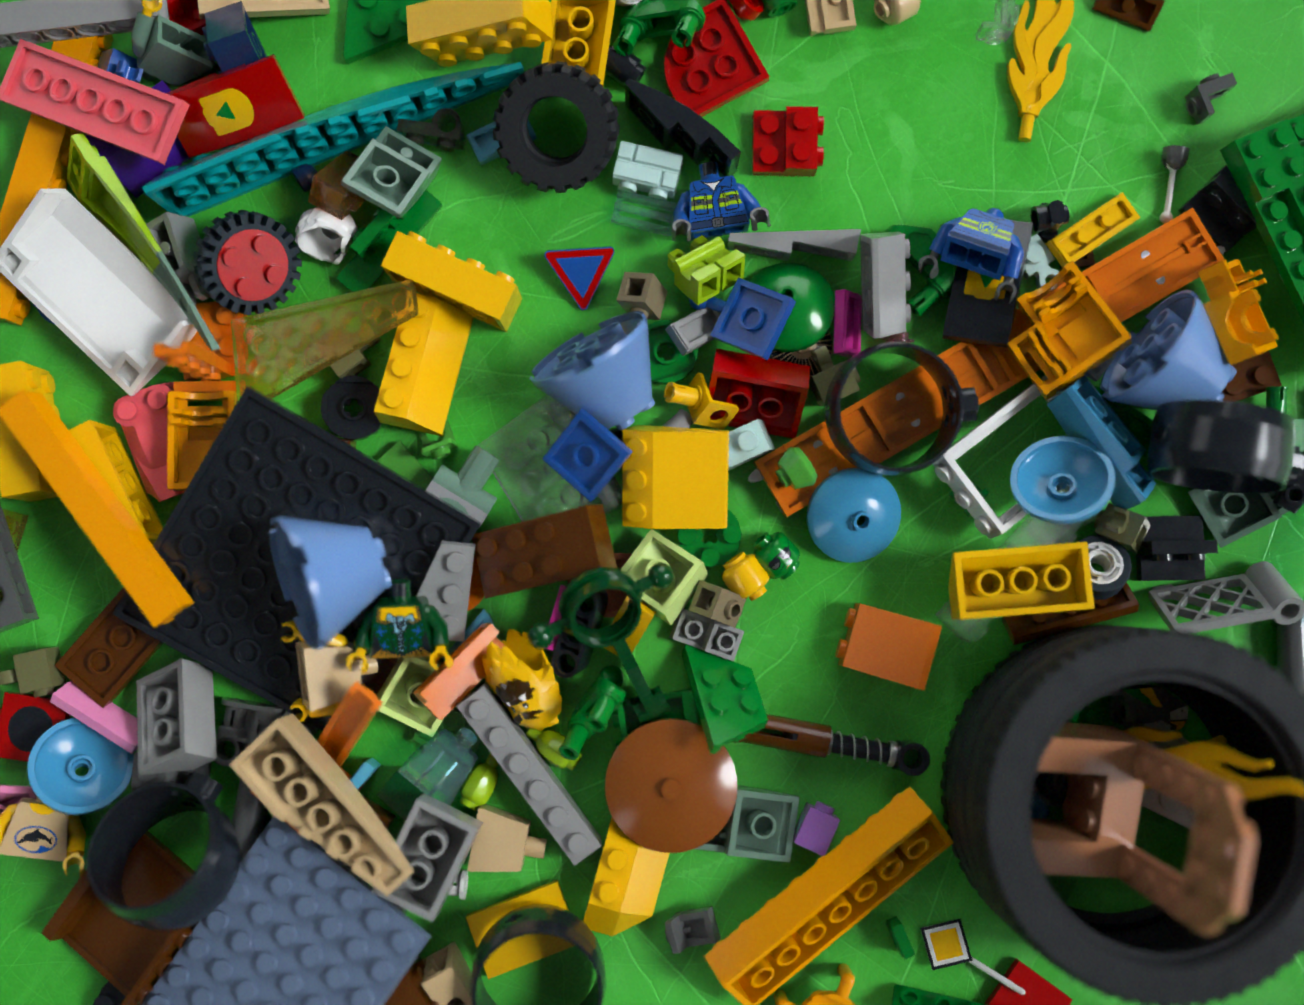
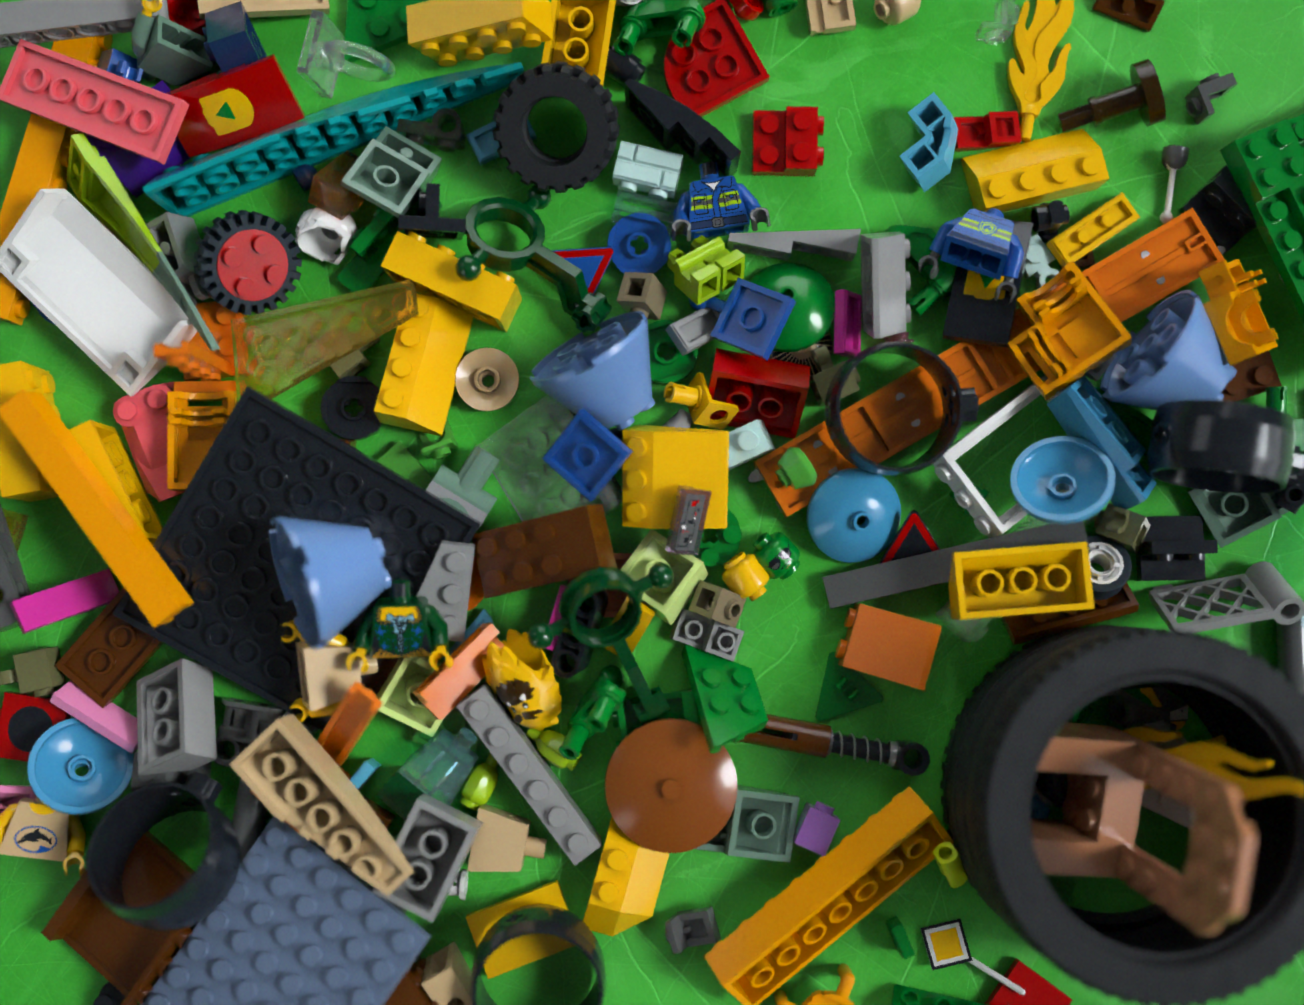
none -> dark pink tile [10,569,119,634]
none -> clear tile [296,10,396,99]
none -> black bracket [398,183,466,240]
none -> dark green piece [455,185,612,332]
none -> tan dish [455,348,519,411]
none -> blue plate [607,212,671,273]
none -> slope [666,485,711,555]
none -> green piece [815,652,883,721]
none -> dark grey tile [823,521,1090,609]
none -> piece [879,510,941,564]
none -> medium azure brick [900,92,958,192]
none -> neon yellow bar [933,842,968,888]
none -> red slope [954,111,1021,152]
none -> yellow slope [961,128,1109,213]
none -> dark brown piece [1058,59,1166,132]

